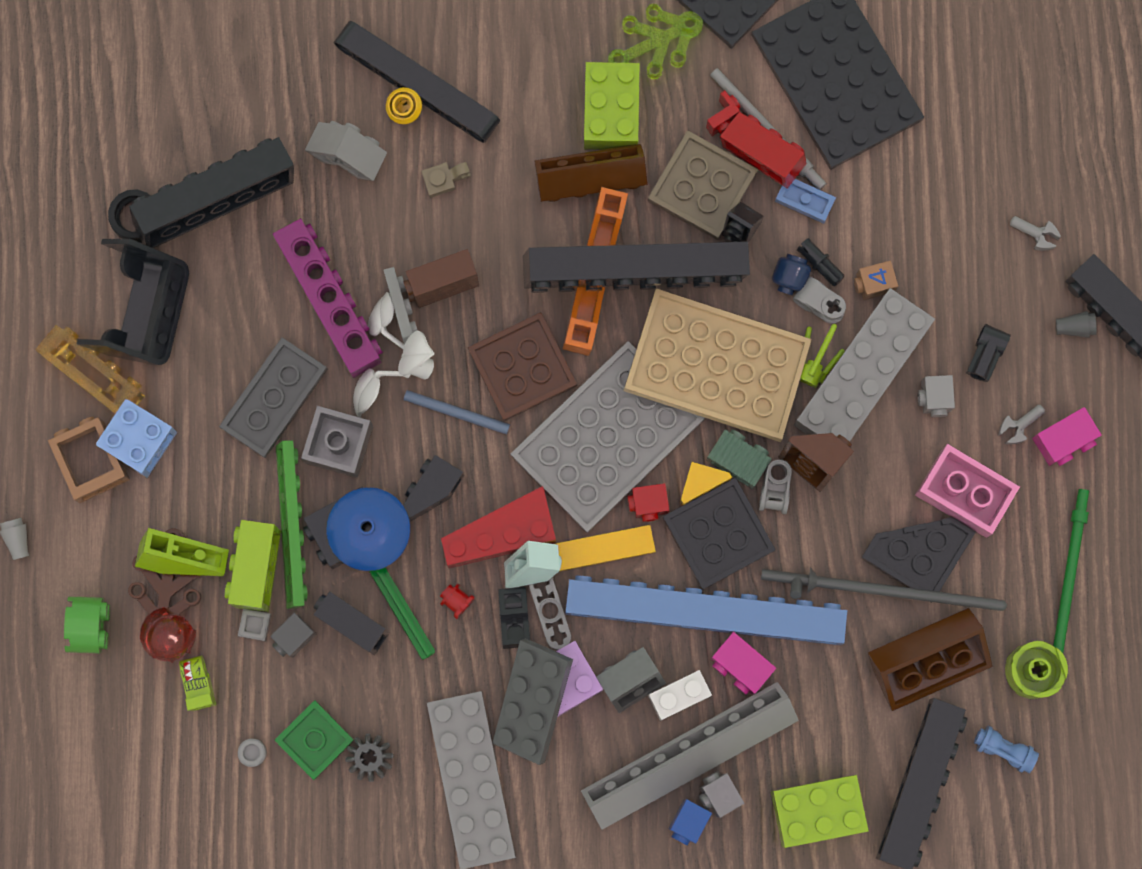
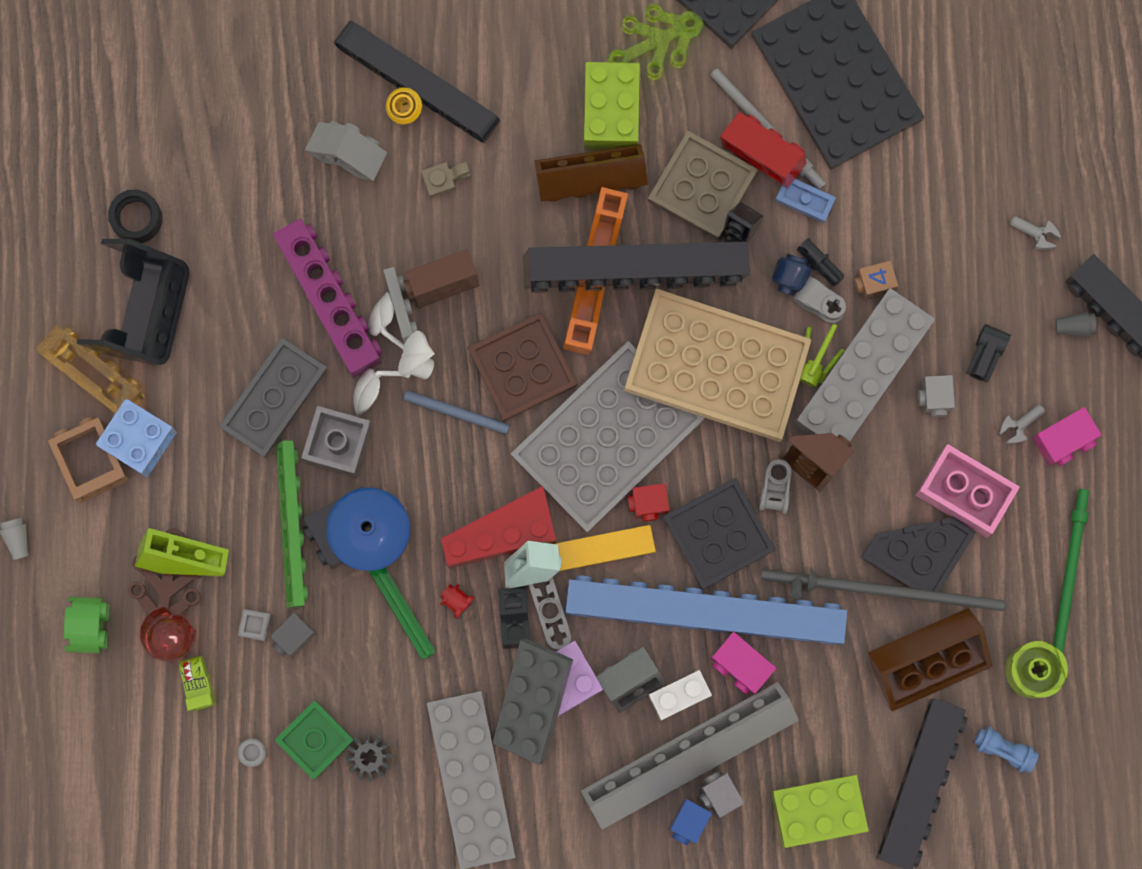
black brick [129,137,294,248] -> none
lime brick [225,520,281,612] -> none
black brick [314,591,390,656] -> none
black slope [403,455,464,522] -> none
yellow slope [680,462,732,506] -> none
red bracket [706,90,741,136] -> none
sand green brick [706,429,772,489] -> none

